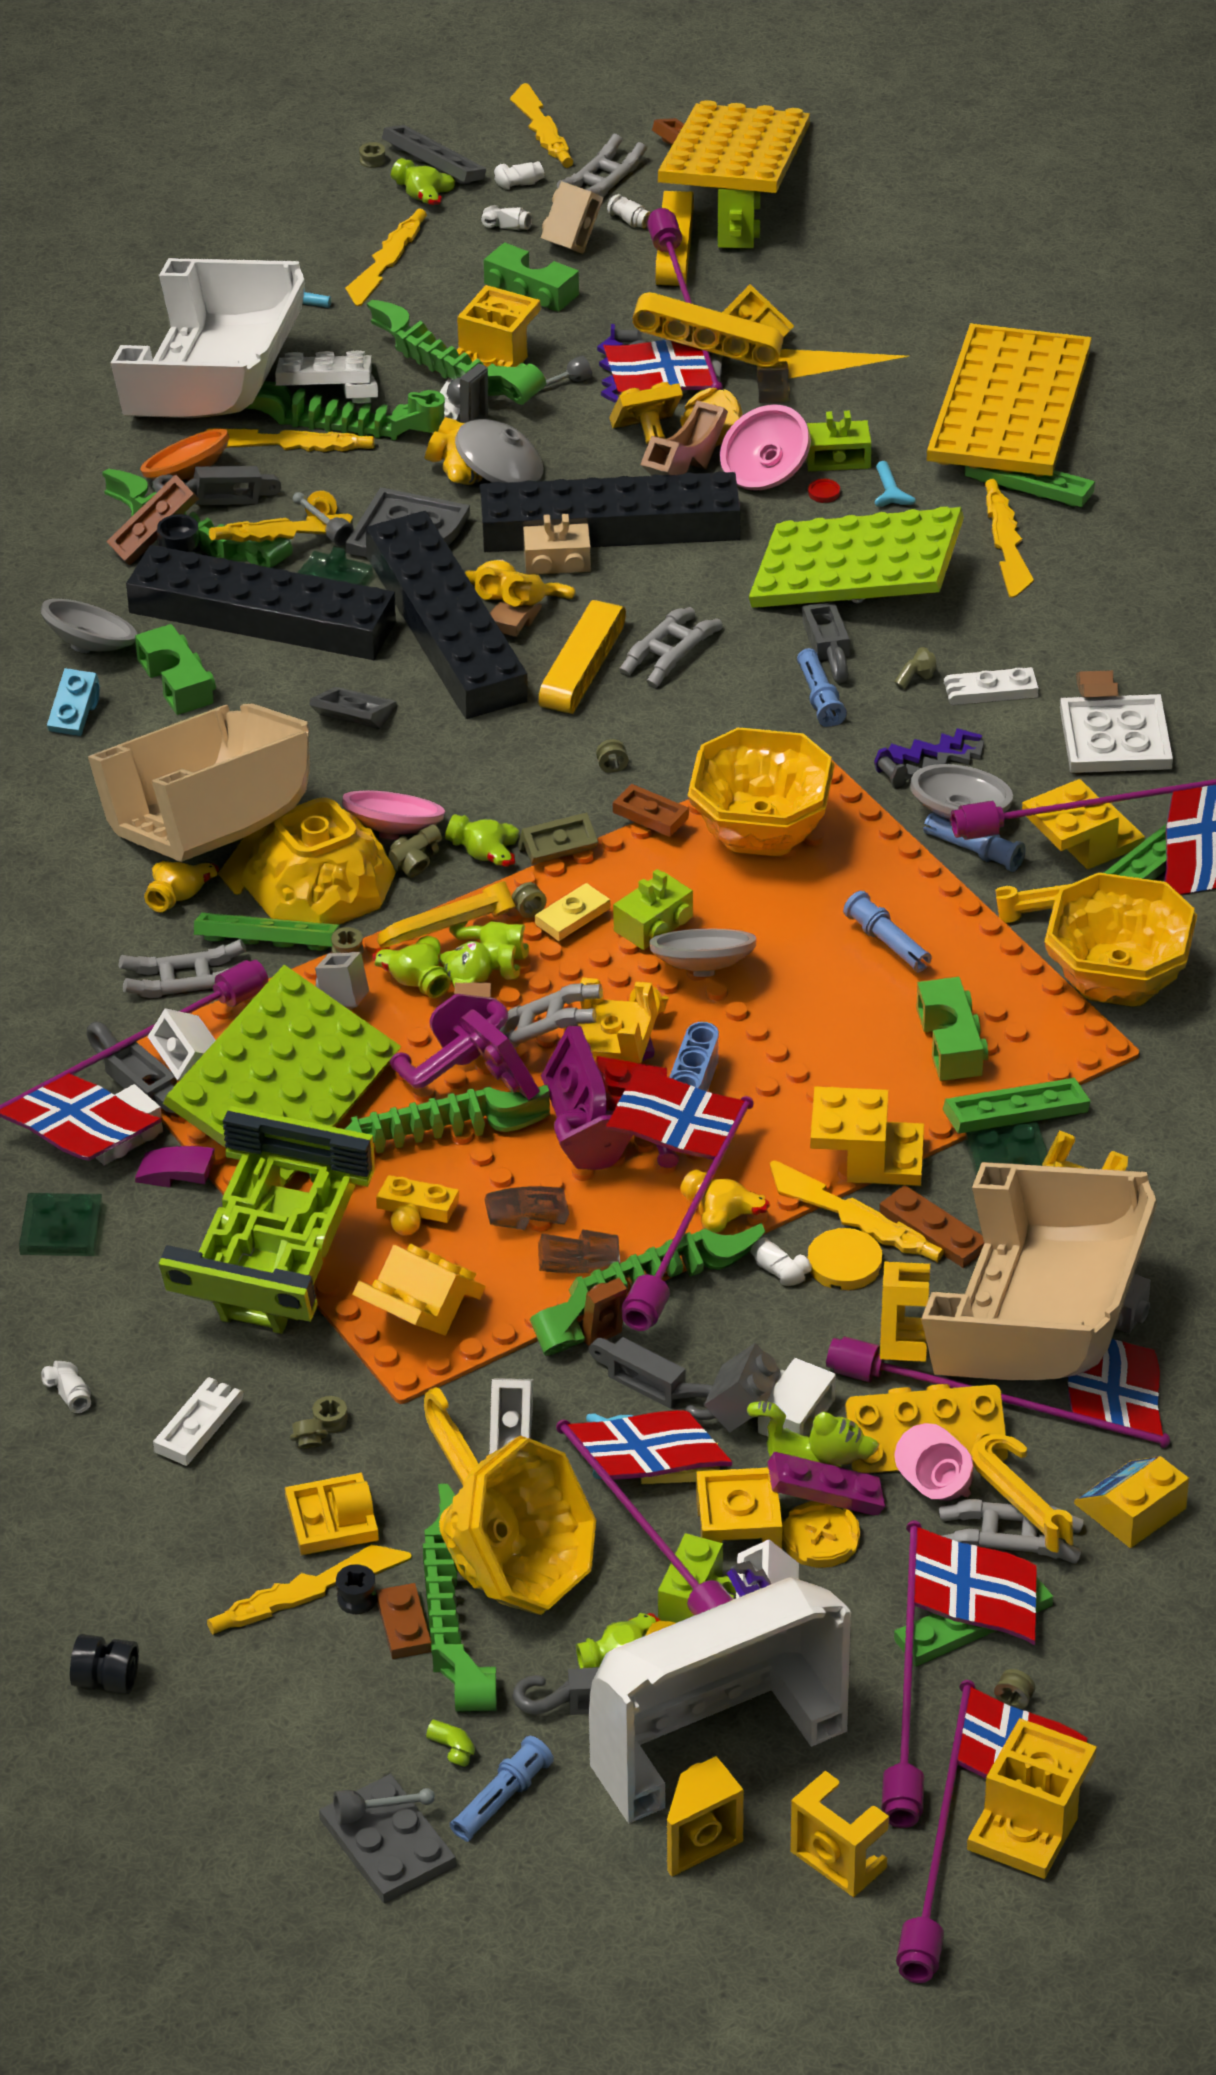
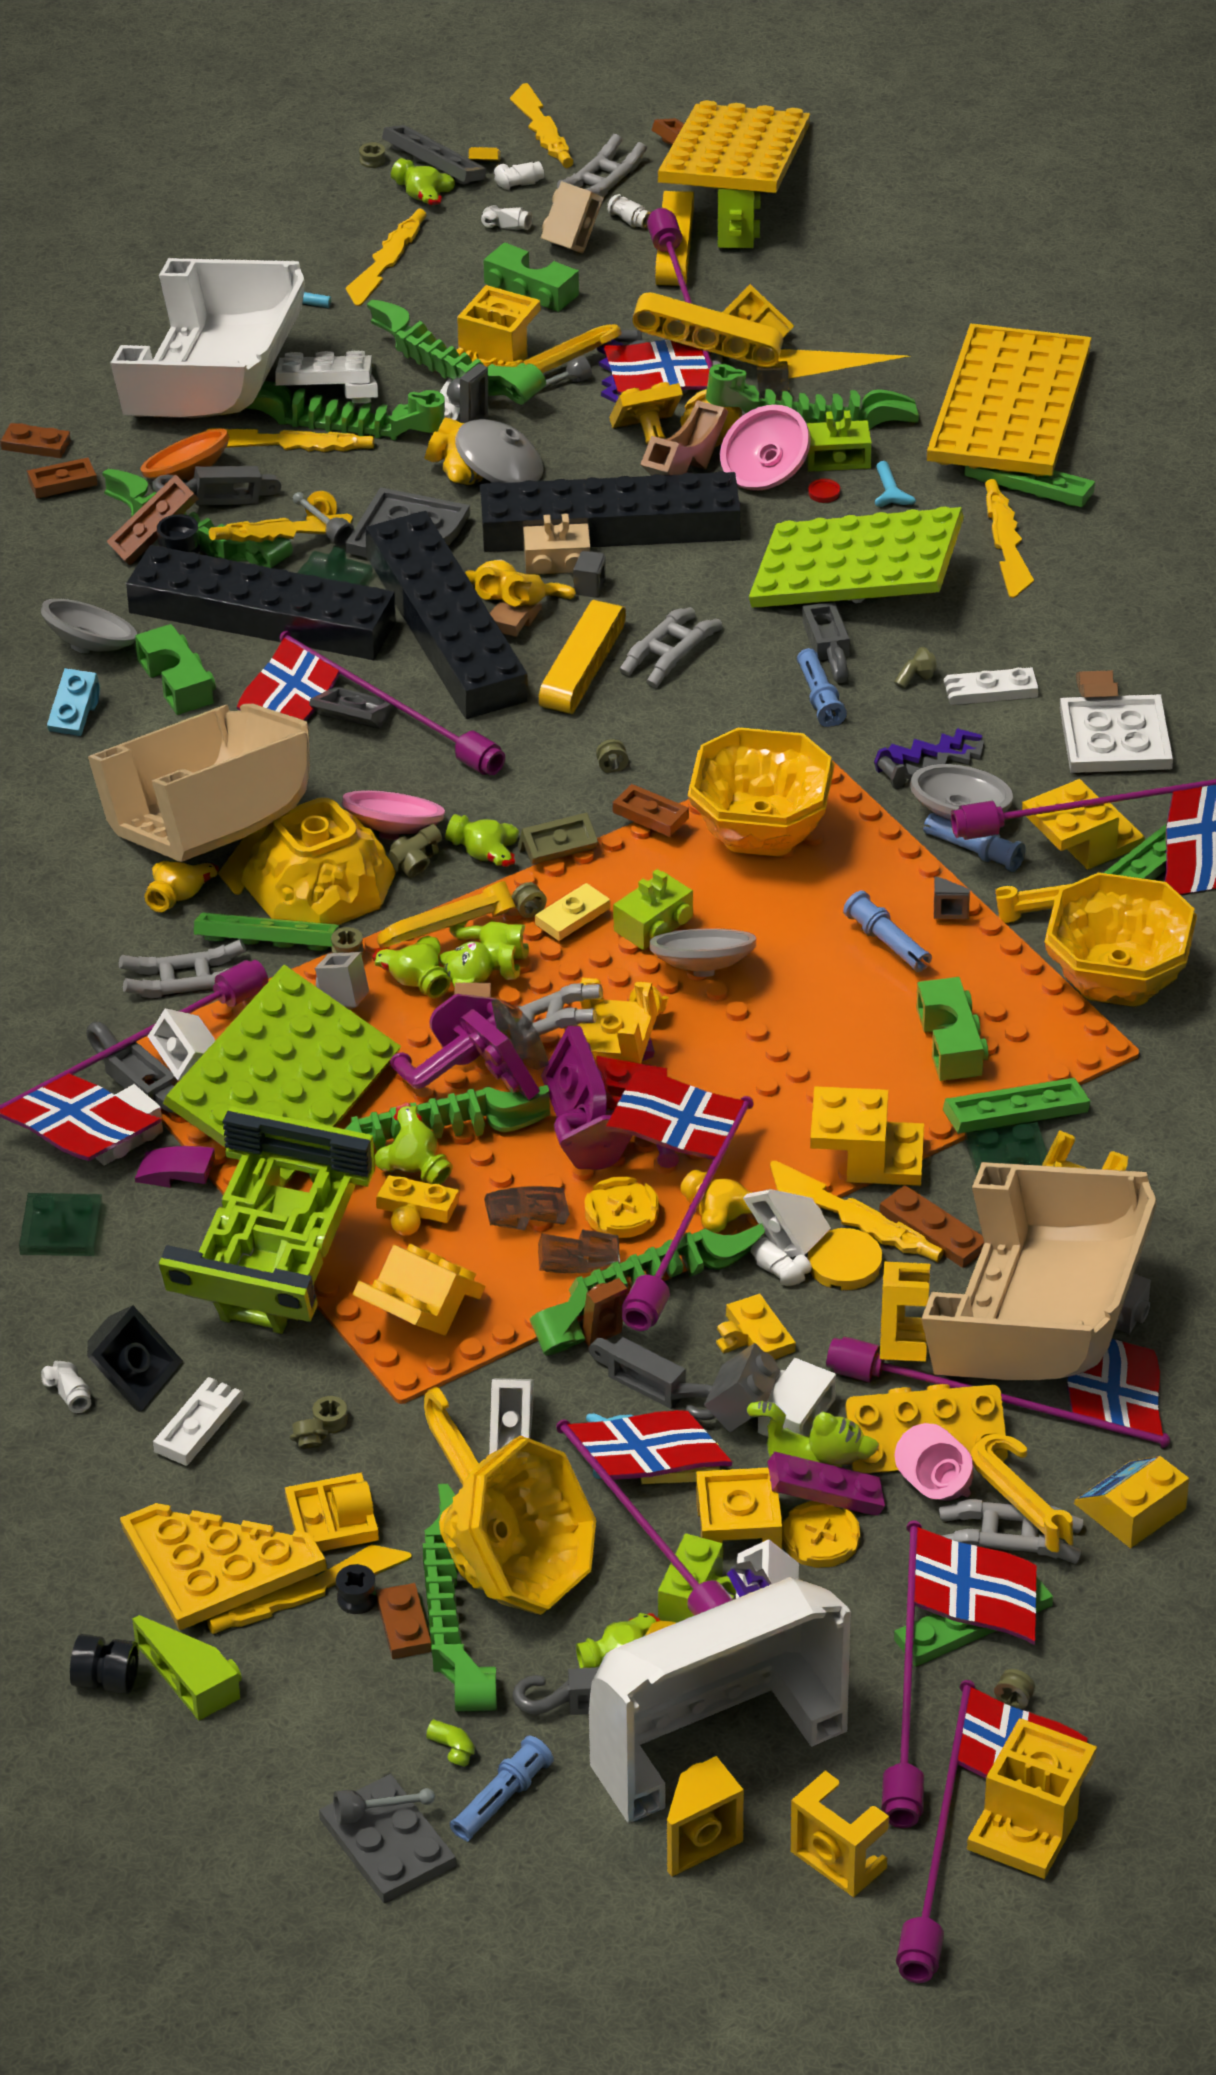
medium blue beam [669,1022,719,1092] -> none
none -> dark orange plate [0,423,71,458]
none -> dark orange plate [27,457,97,499]
none -> black slope [87,1305,183,1412]
none -> yellow plate [120,1503,327,1631]
none -> lime slope [132,1615,242,1721]
none -> flag [237,631,505,775]
none -> lime animal [375,1102,453,1185]
none -> yellow tile [469,147,501,162]
none -> clear smoke slope [491,999,549,1070]
none -> yellow piece [504,324,622,373]
none -> dark grey slope [573,551,606,598]
none -> yellow tile [585,1177,659,1238]
none -> bright green piece [706,364,919,430]
none -> yellow plate [716,1294,796,1360]
none -> white slope [743,1189,831,1257]
none -> dark grey slope [933,877,970,919]

